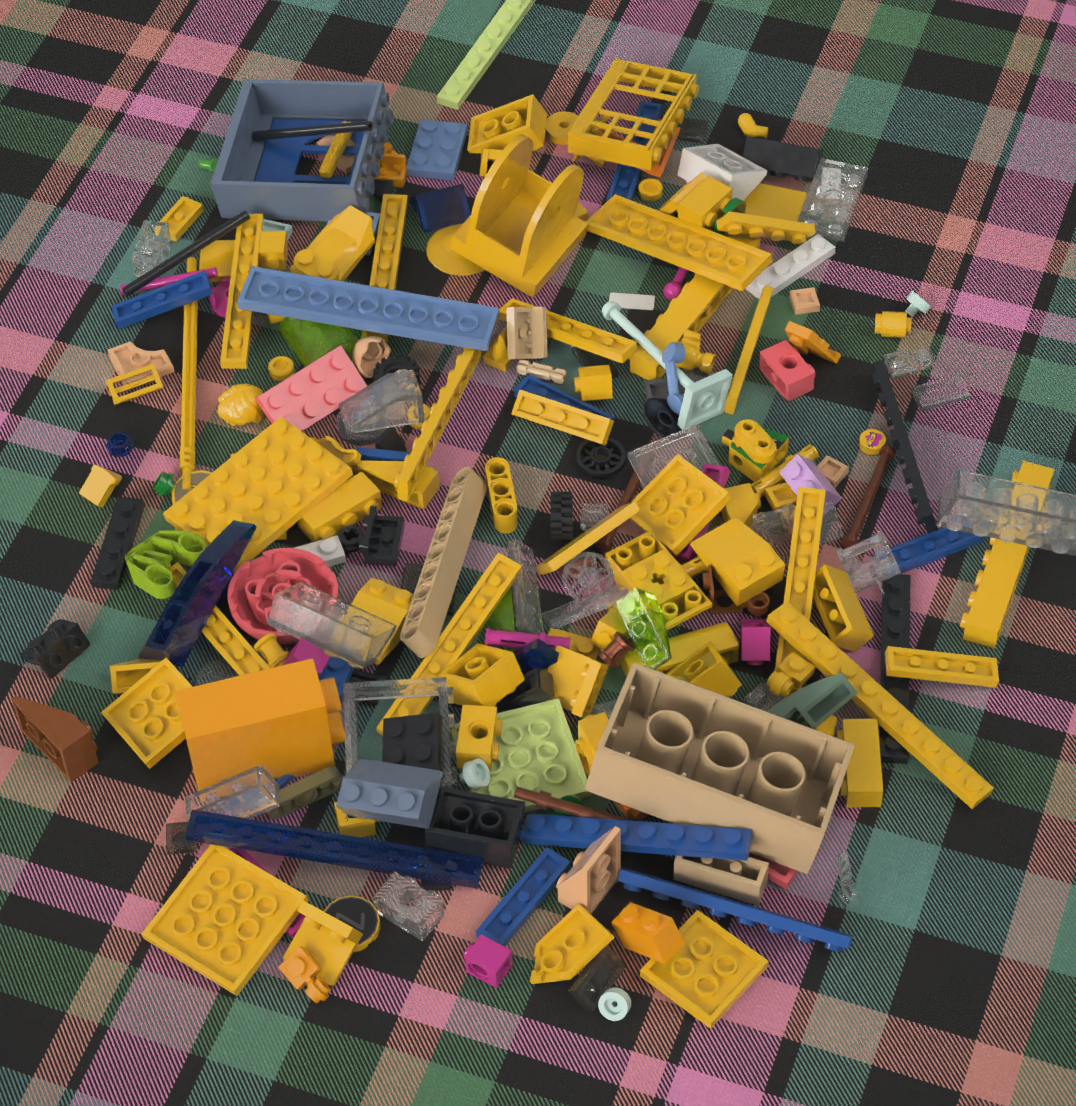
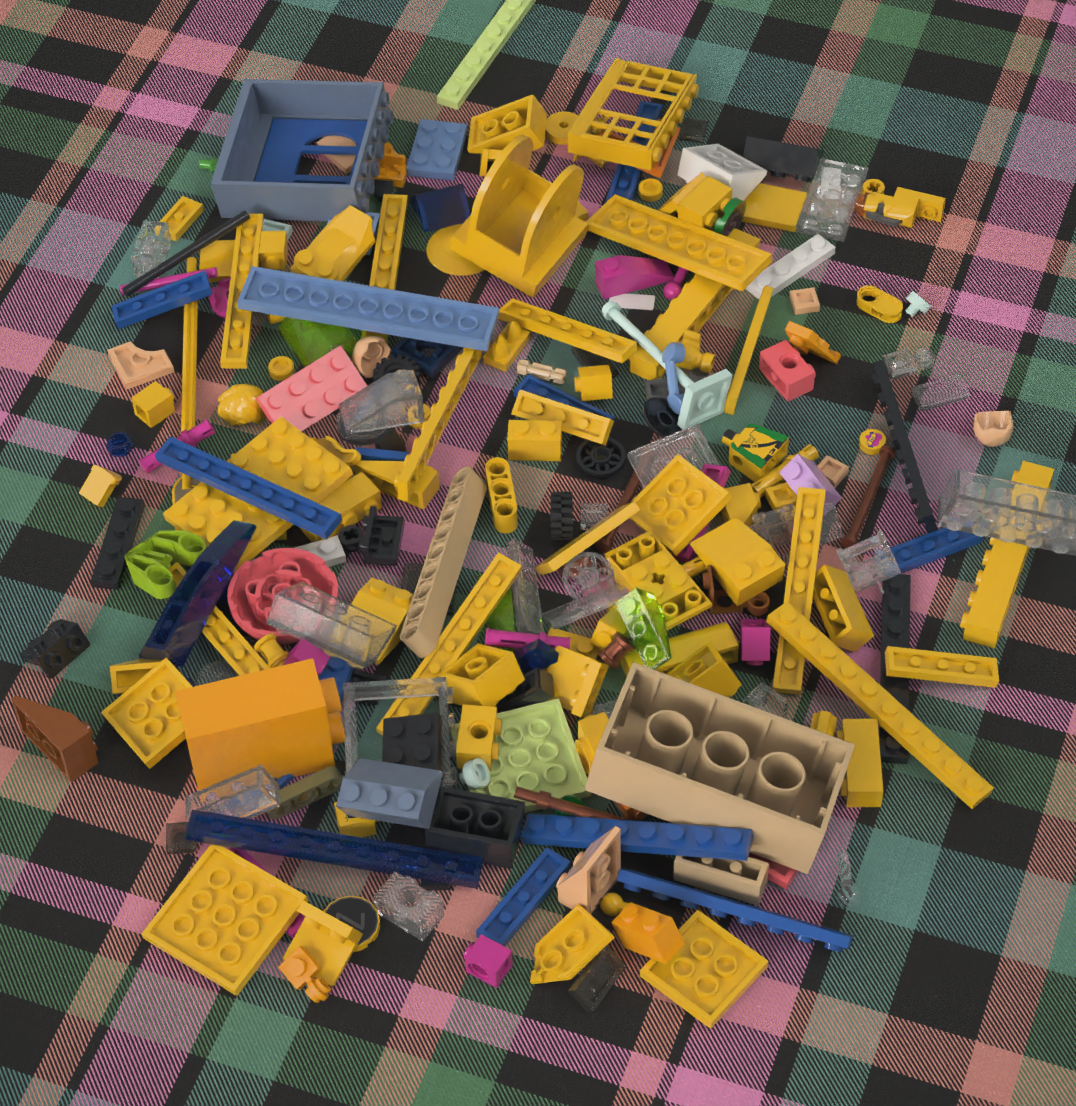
yellow tile [105,363,164,406] -> none
green plate [152,471,176,497] -> none
black piece [252,121,373,141] -> none
yellow axle [318,121,353,179] -> none
tan bracket [506,307,548,359] -> none
light aqua tile [598,987,631,1021] -> none
yellow plate [717,211,816,244] -> none
yellow plate [734,419,776,464] -> none
yellow arm [738,113,769,139] -> none
yellow plate [766,651,816,698] -> none
sand green slope [766,673,858,729] -> none
yellow brick [875,311,912,338] -> none
none -> yellow brick [131,381,175,428]
none -> dark pink pin [139,419,216,474]
none -> blue plate [155,436,342,540]
none -> dark blue piece [391,337,463,378]
none -> yellow brick [507,420,562,461]
none -> dark pink slope [595,255,674,300]
none -> yellow bar [600,893,629,916]
none -> yellow plate [855,187,946,228]
none -> yellow piece [857,286,903,323]
none -> yellow bush [862,179,885,201]
none -> light nougat hair [973,411,1013,447]

